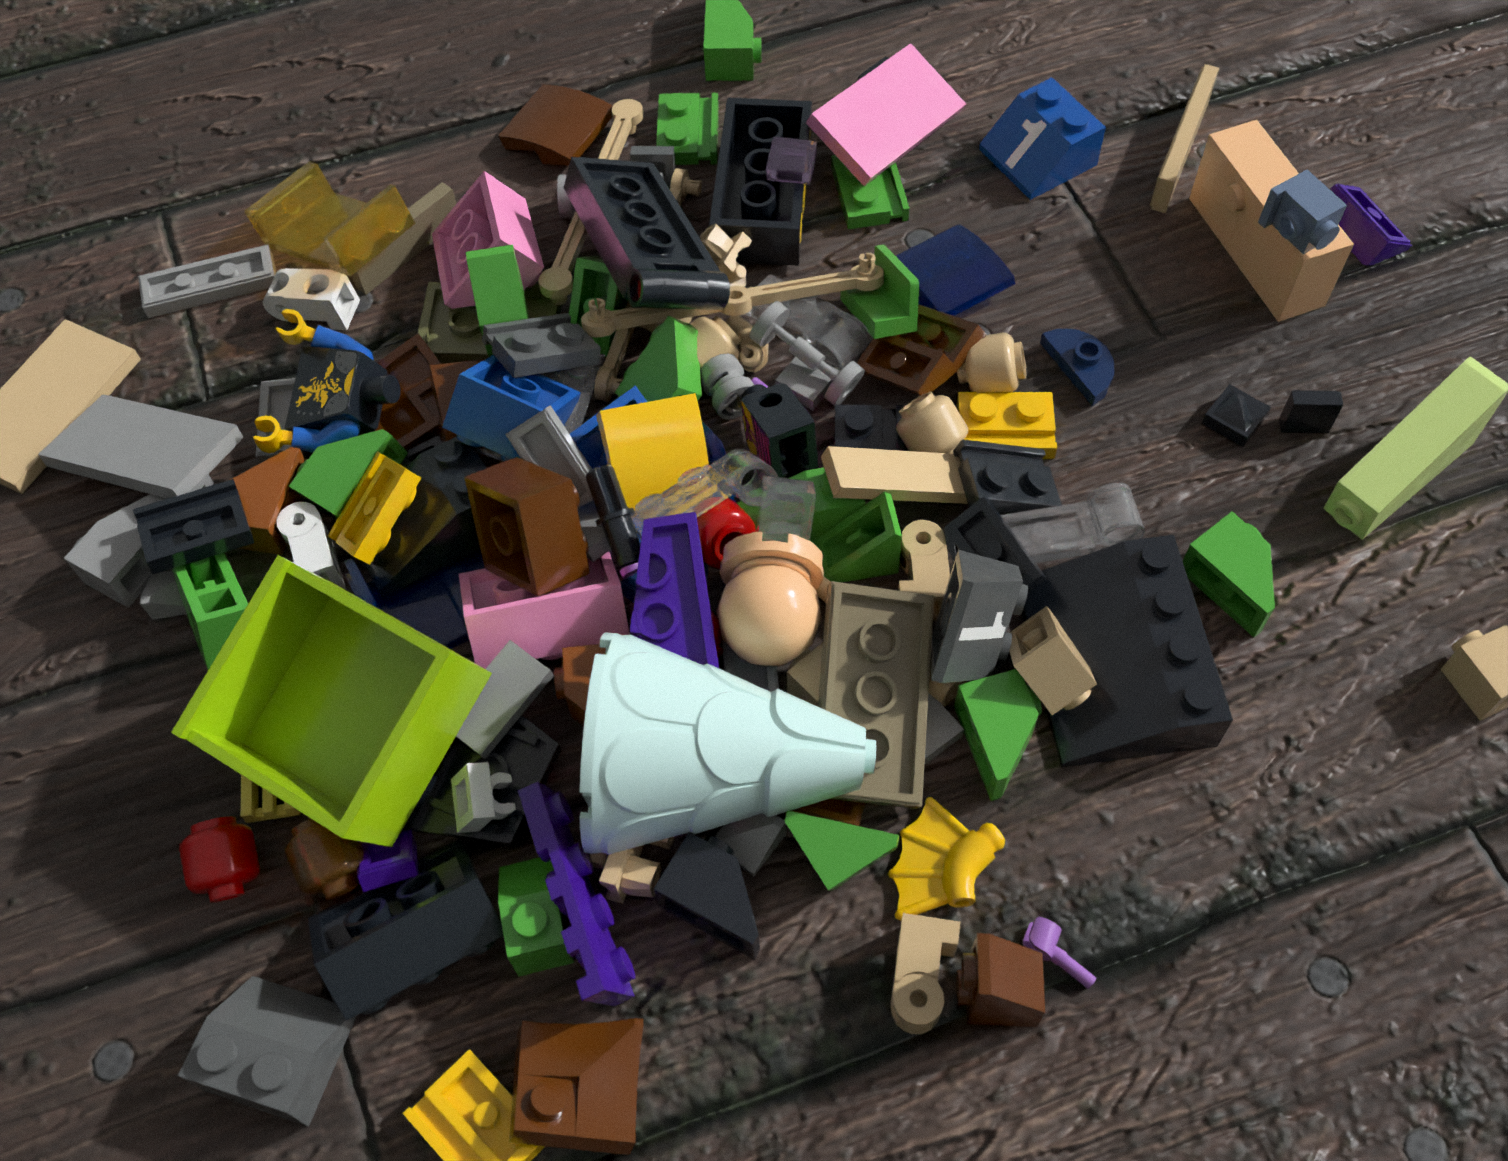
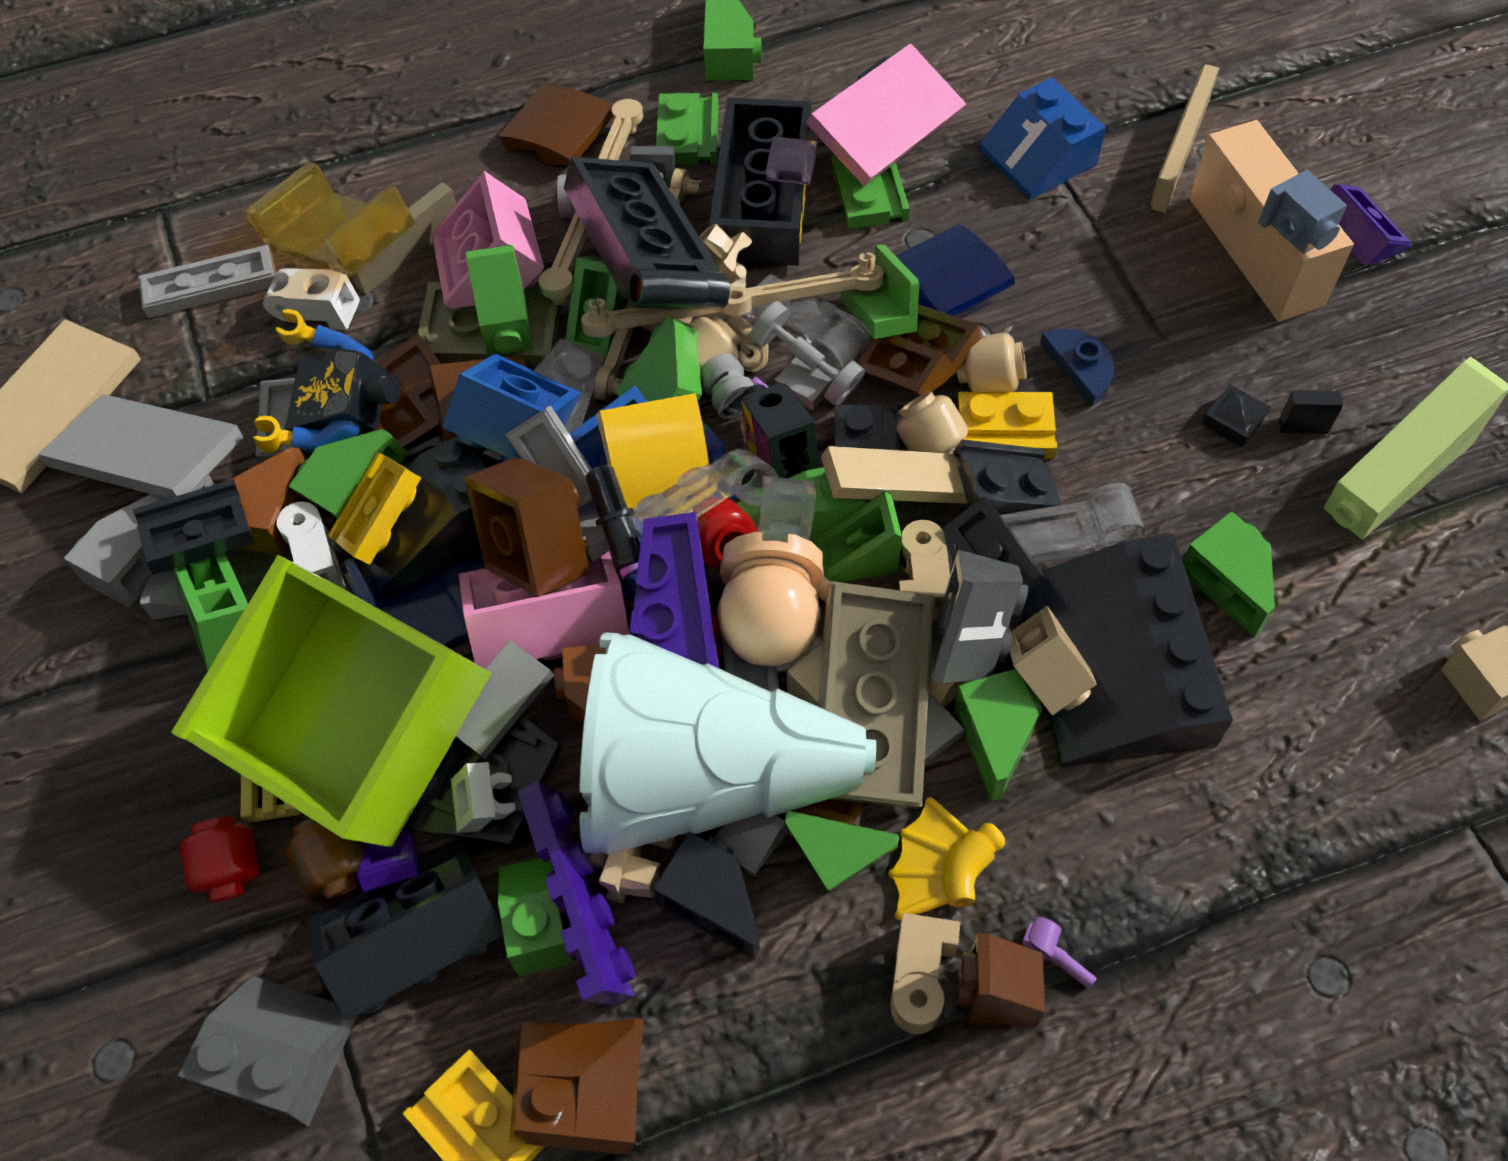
dark grey plate [482,313,601,378] -> none

